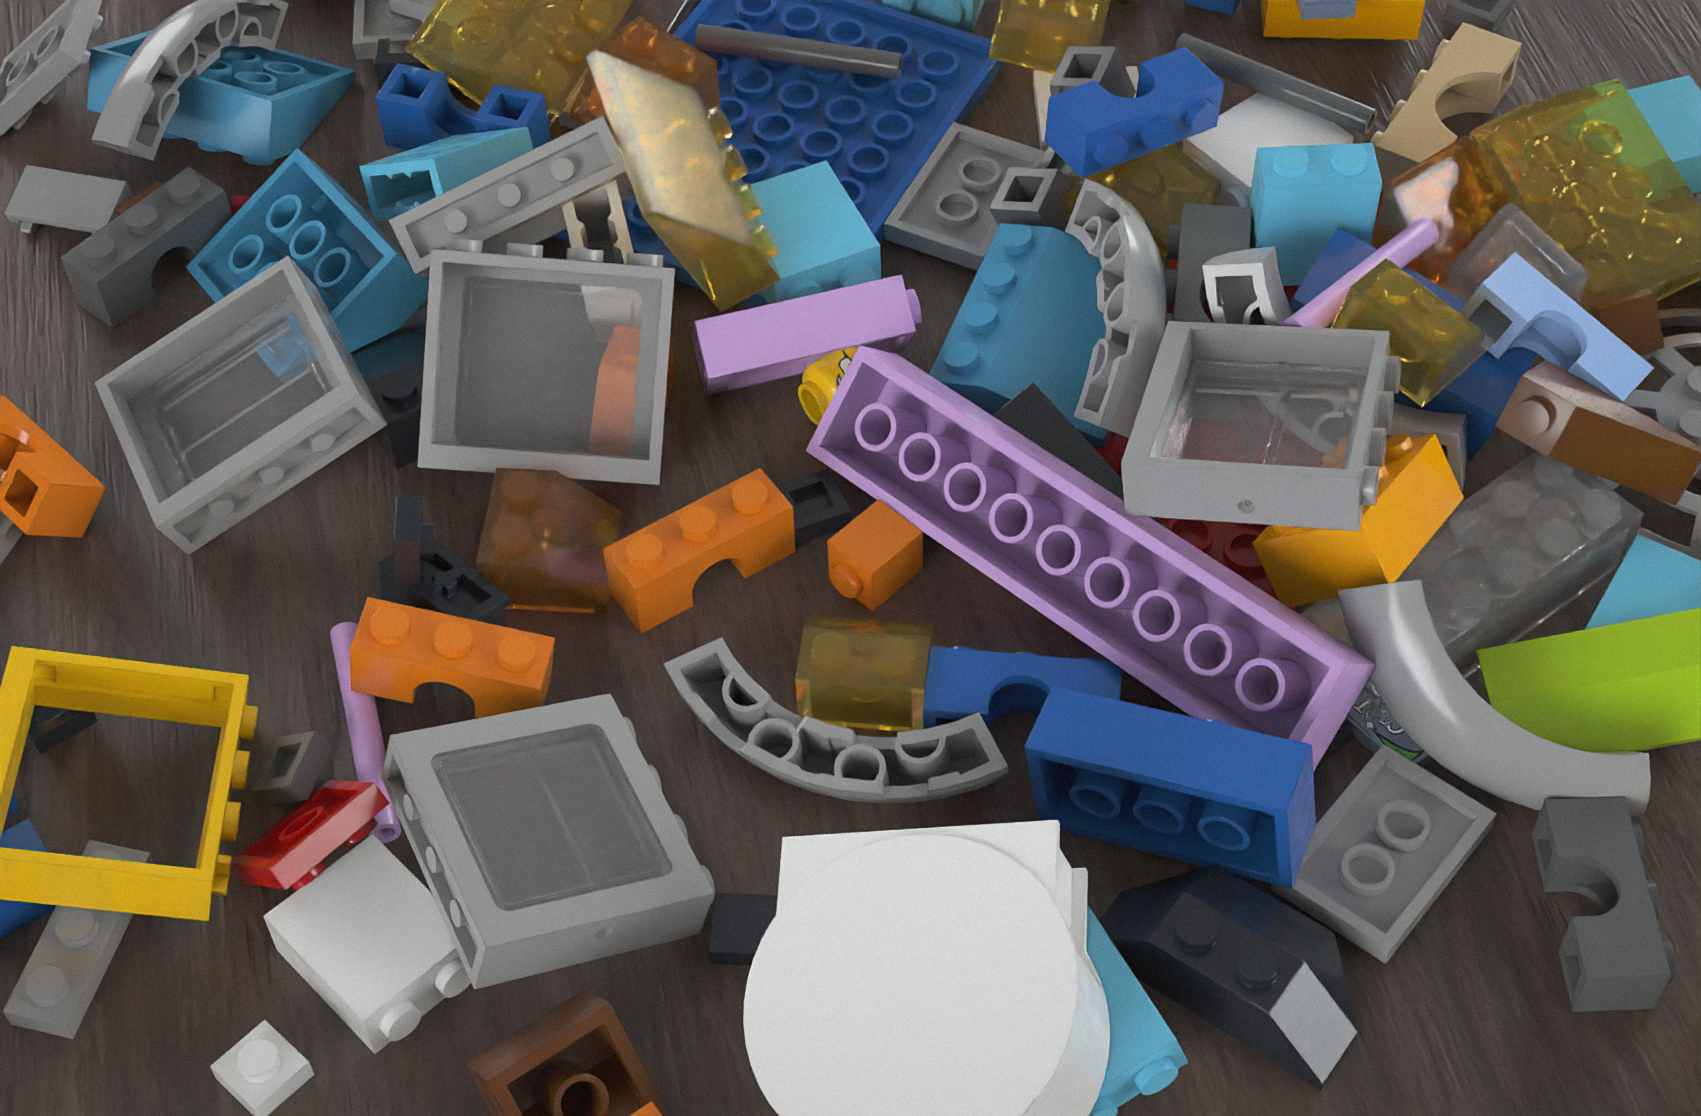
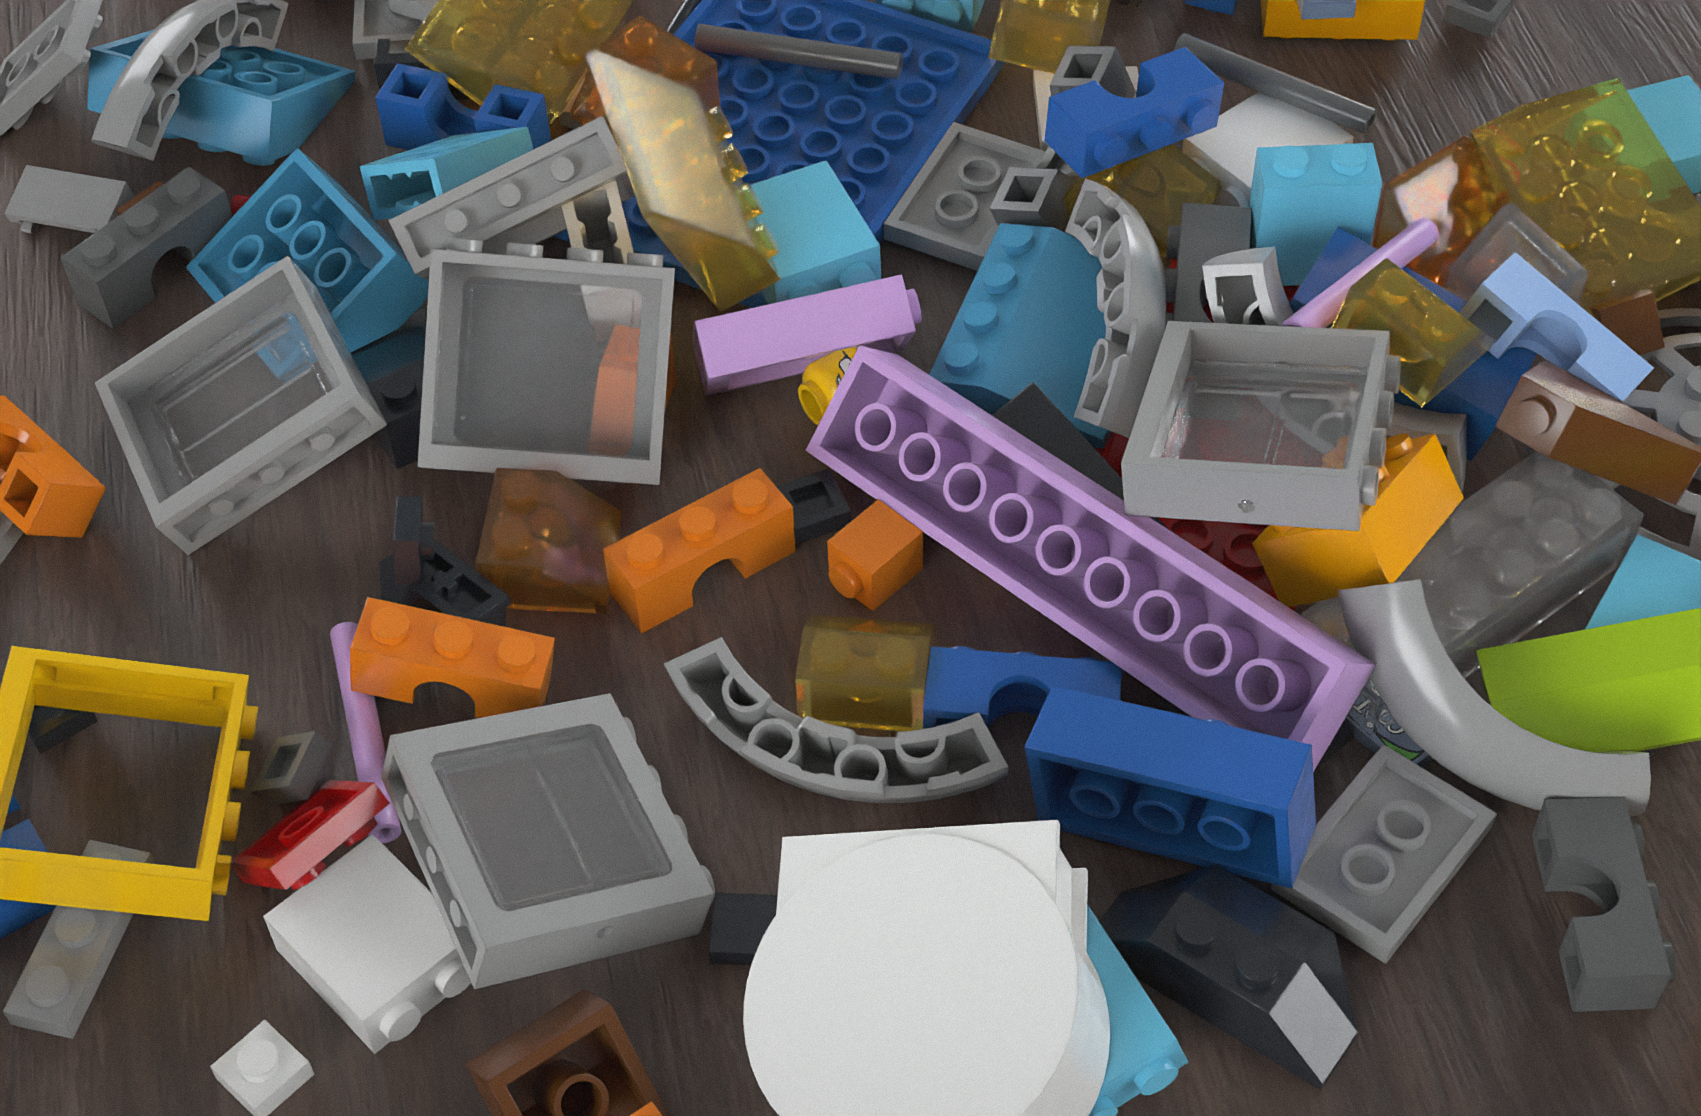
tan arch [1370,22,1522,208] -> none

